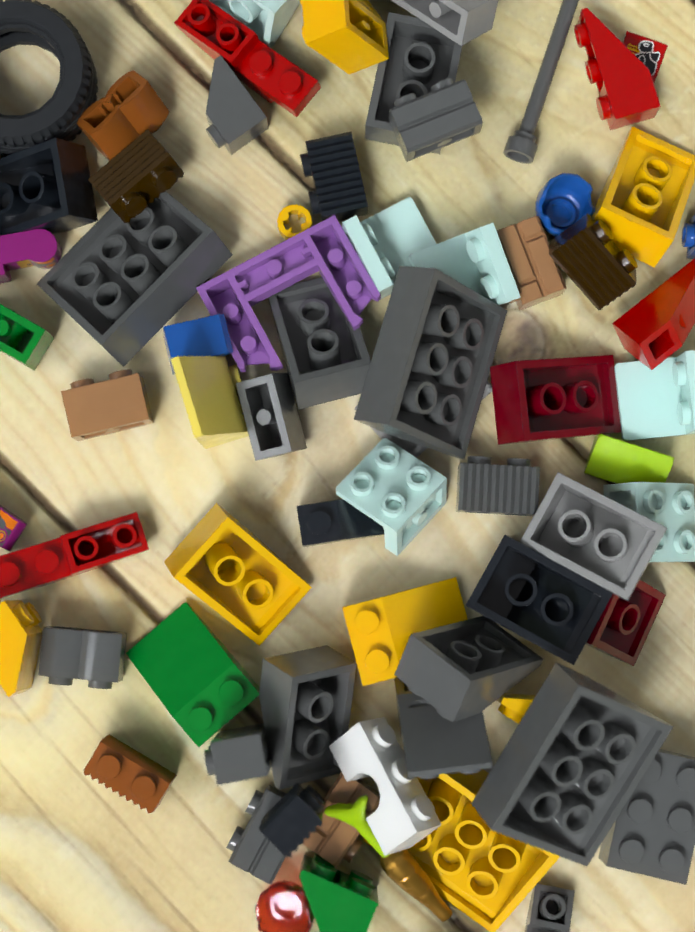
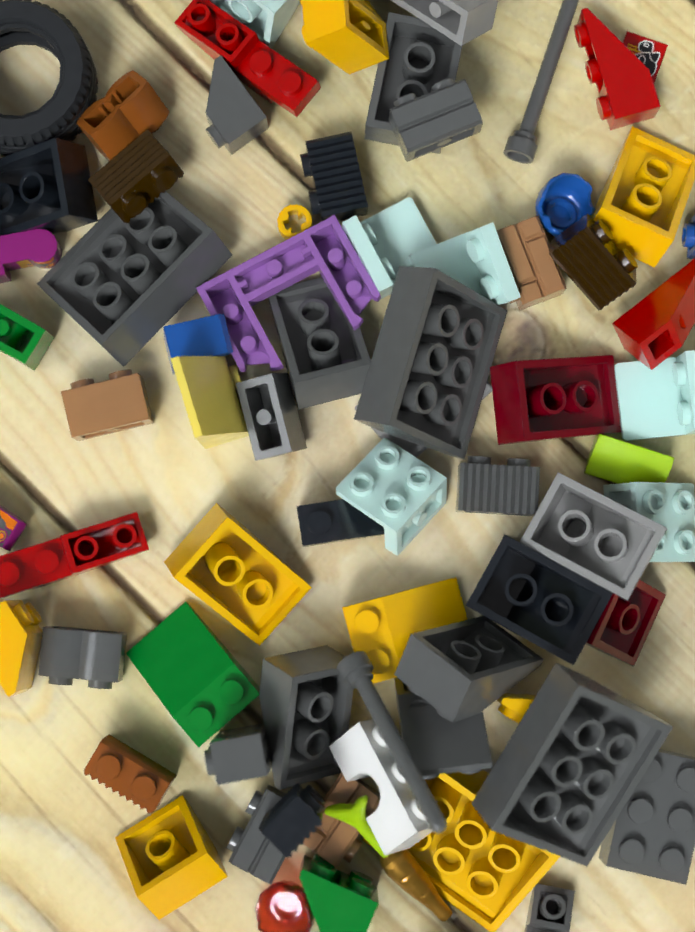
none -> yellow slope [115,795,228,920]
none -> dark grey piece [337,651,447,833]

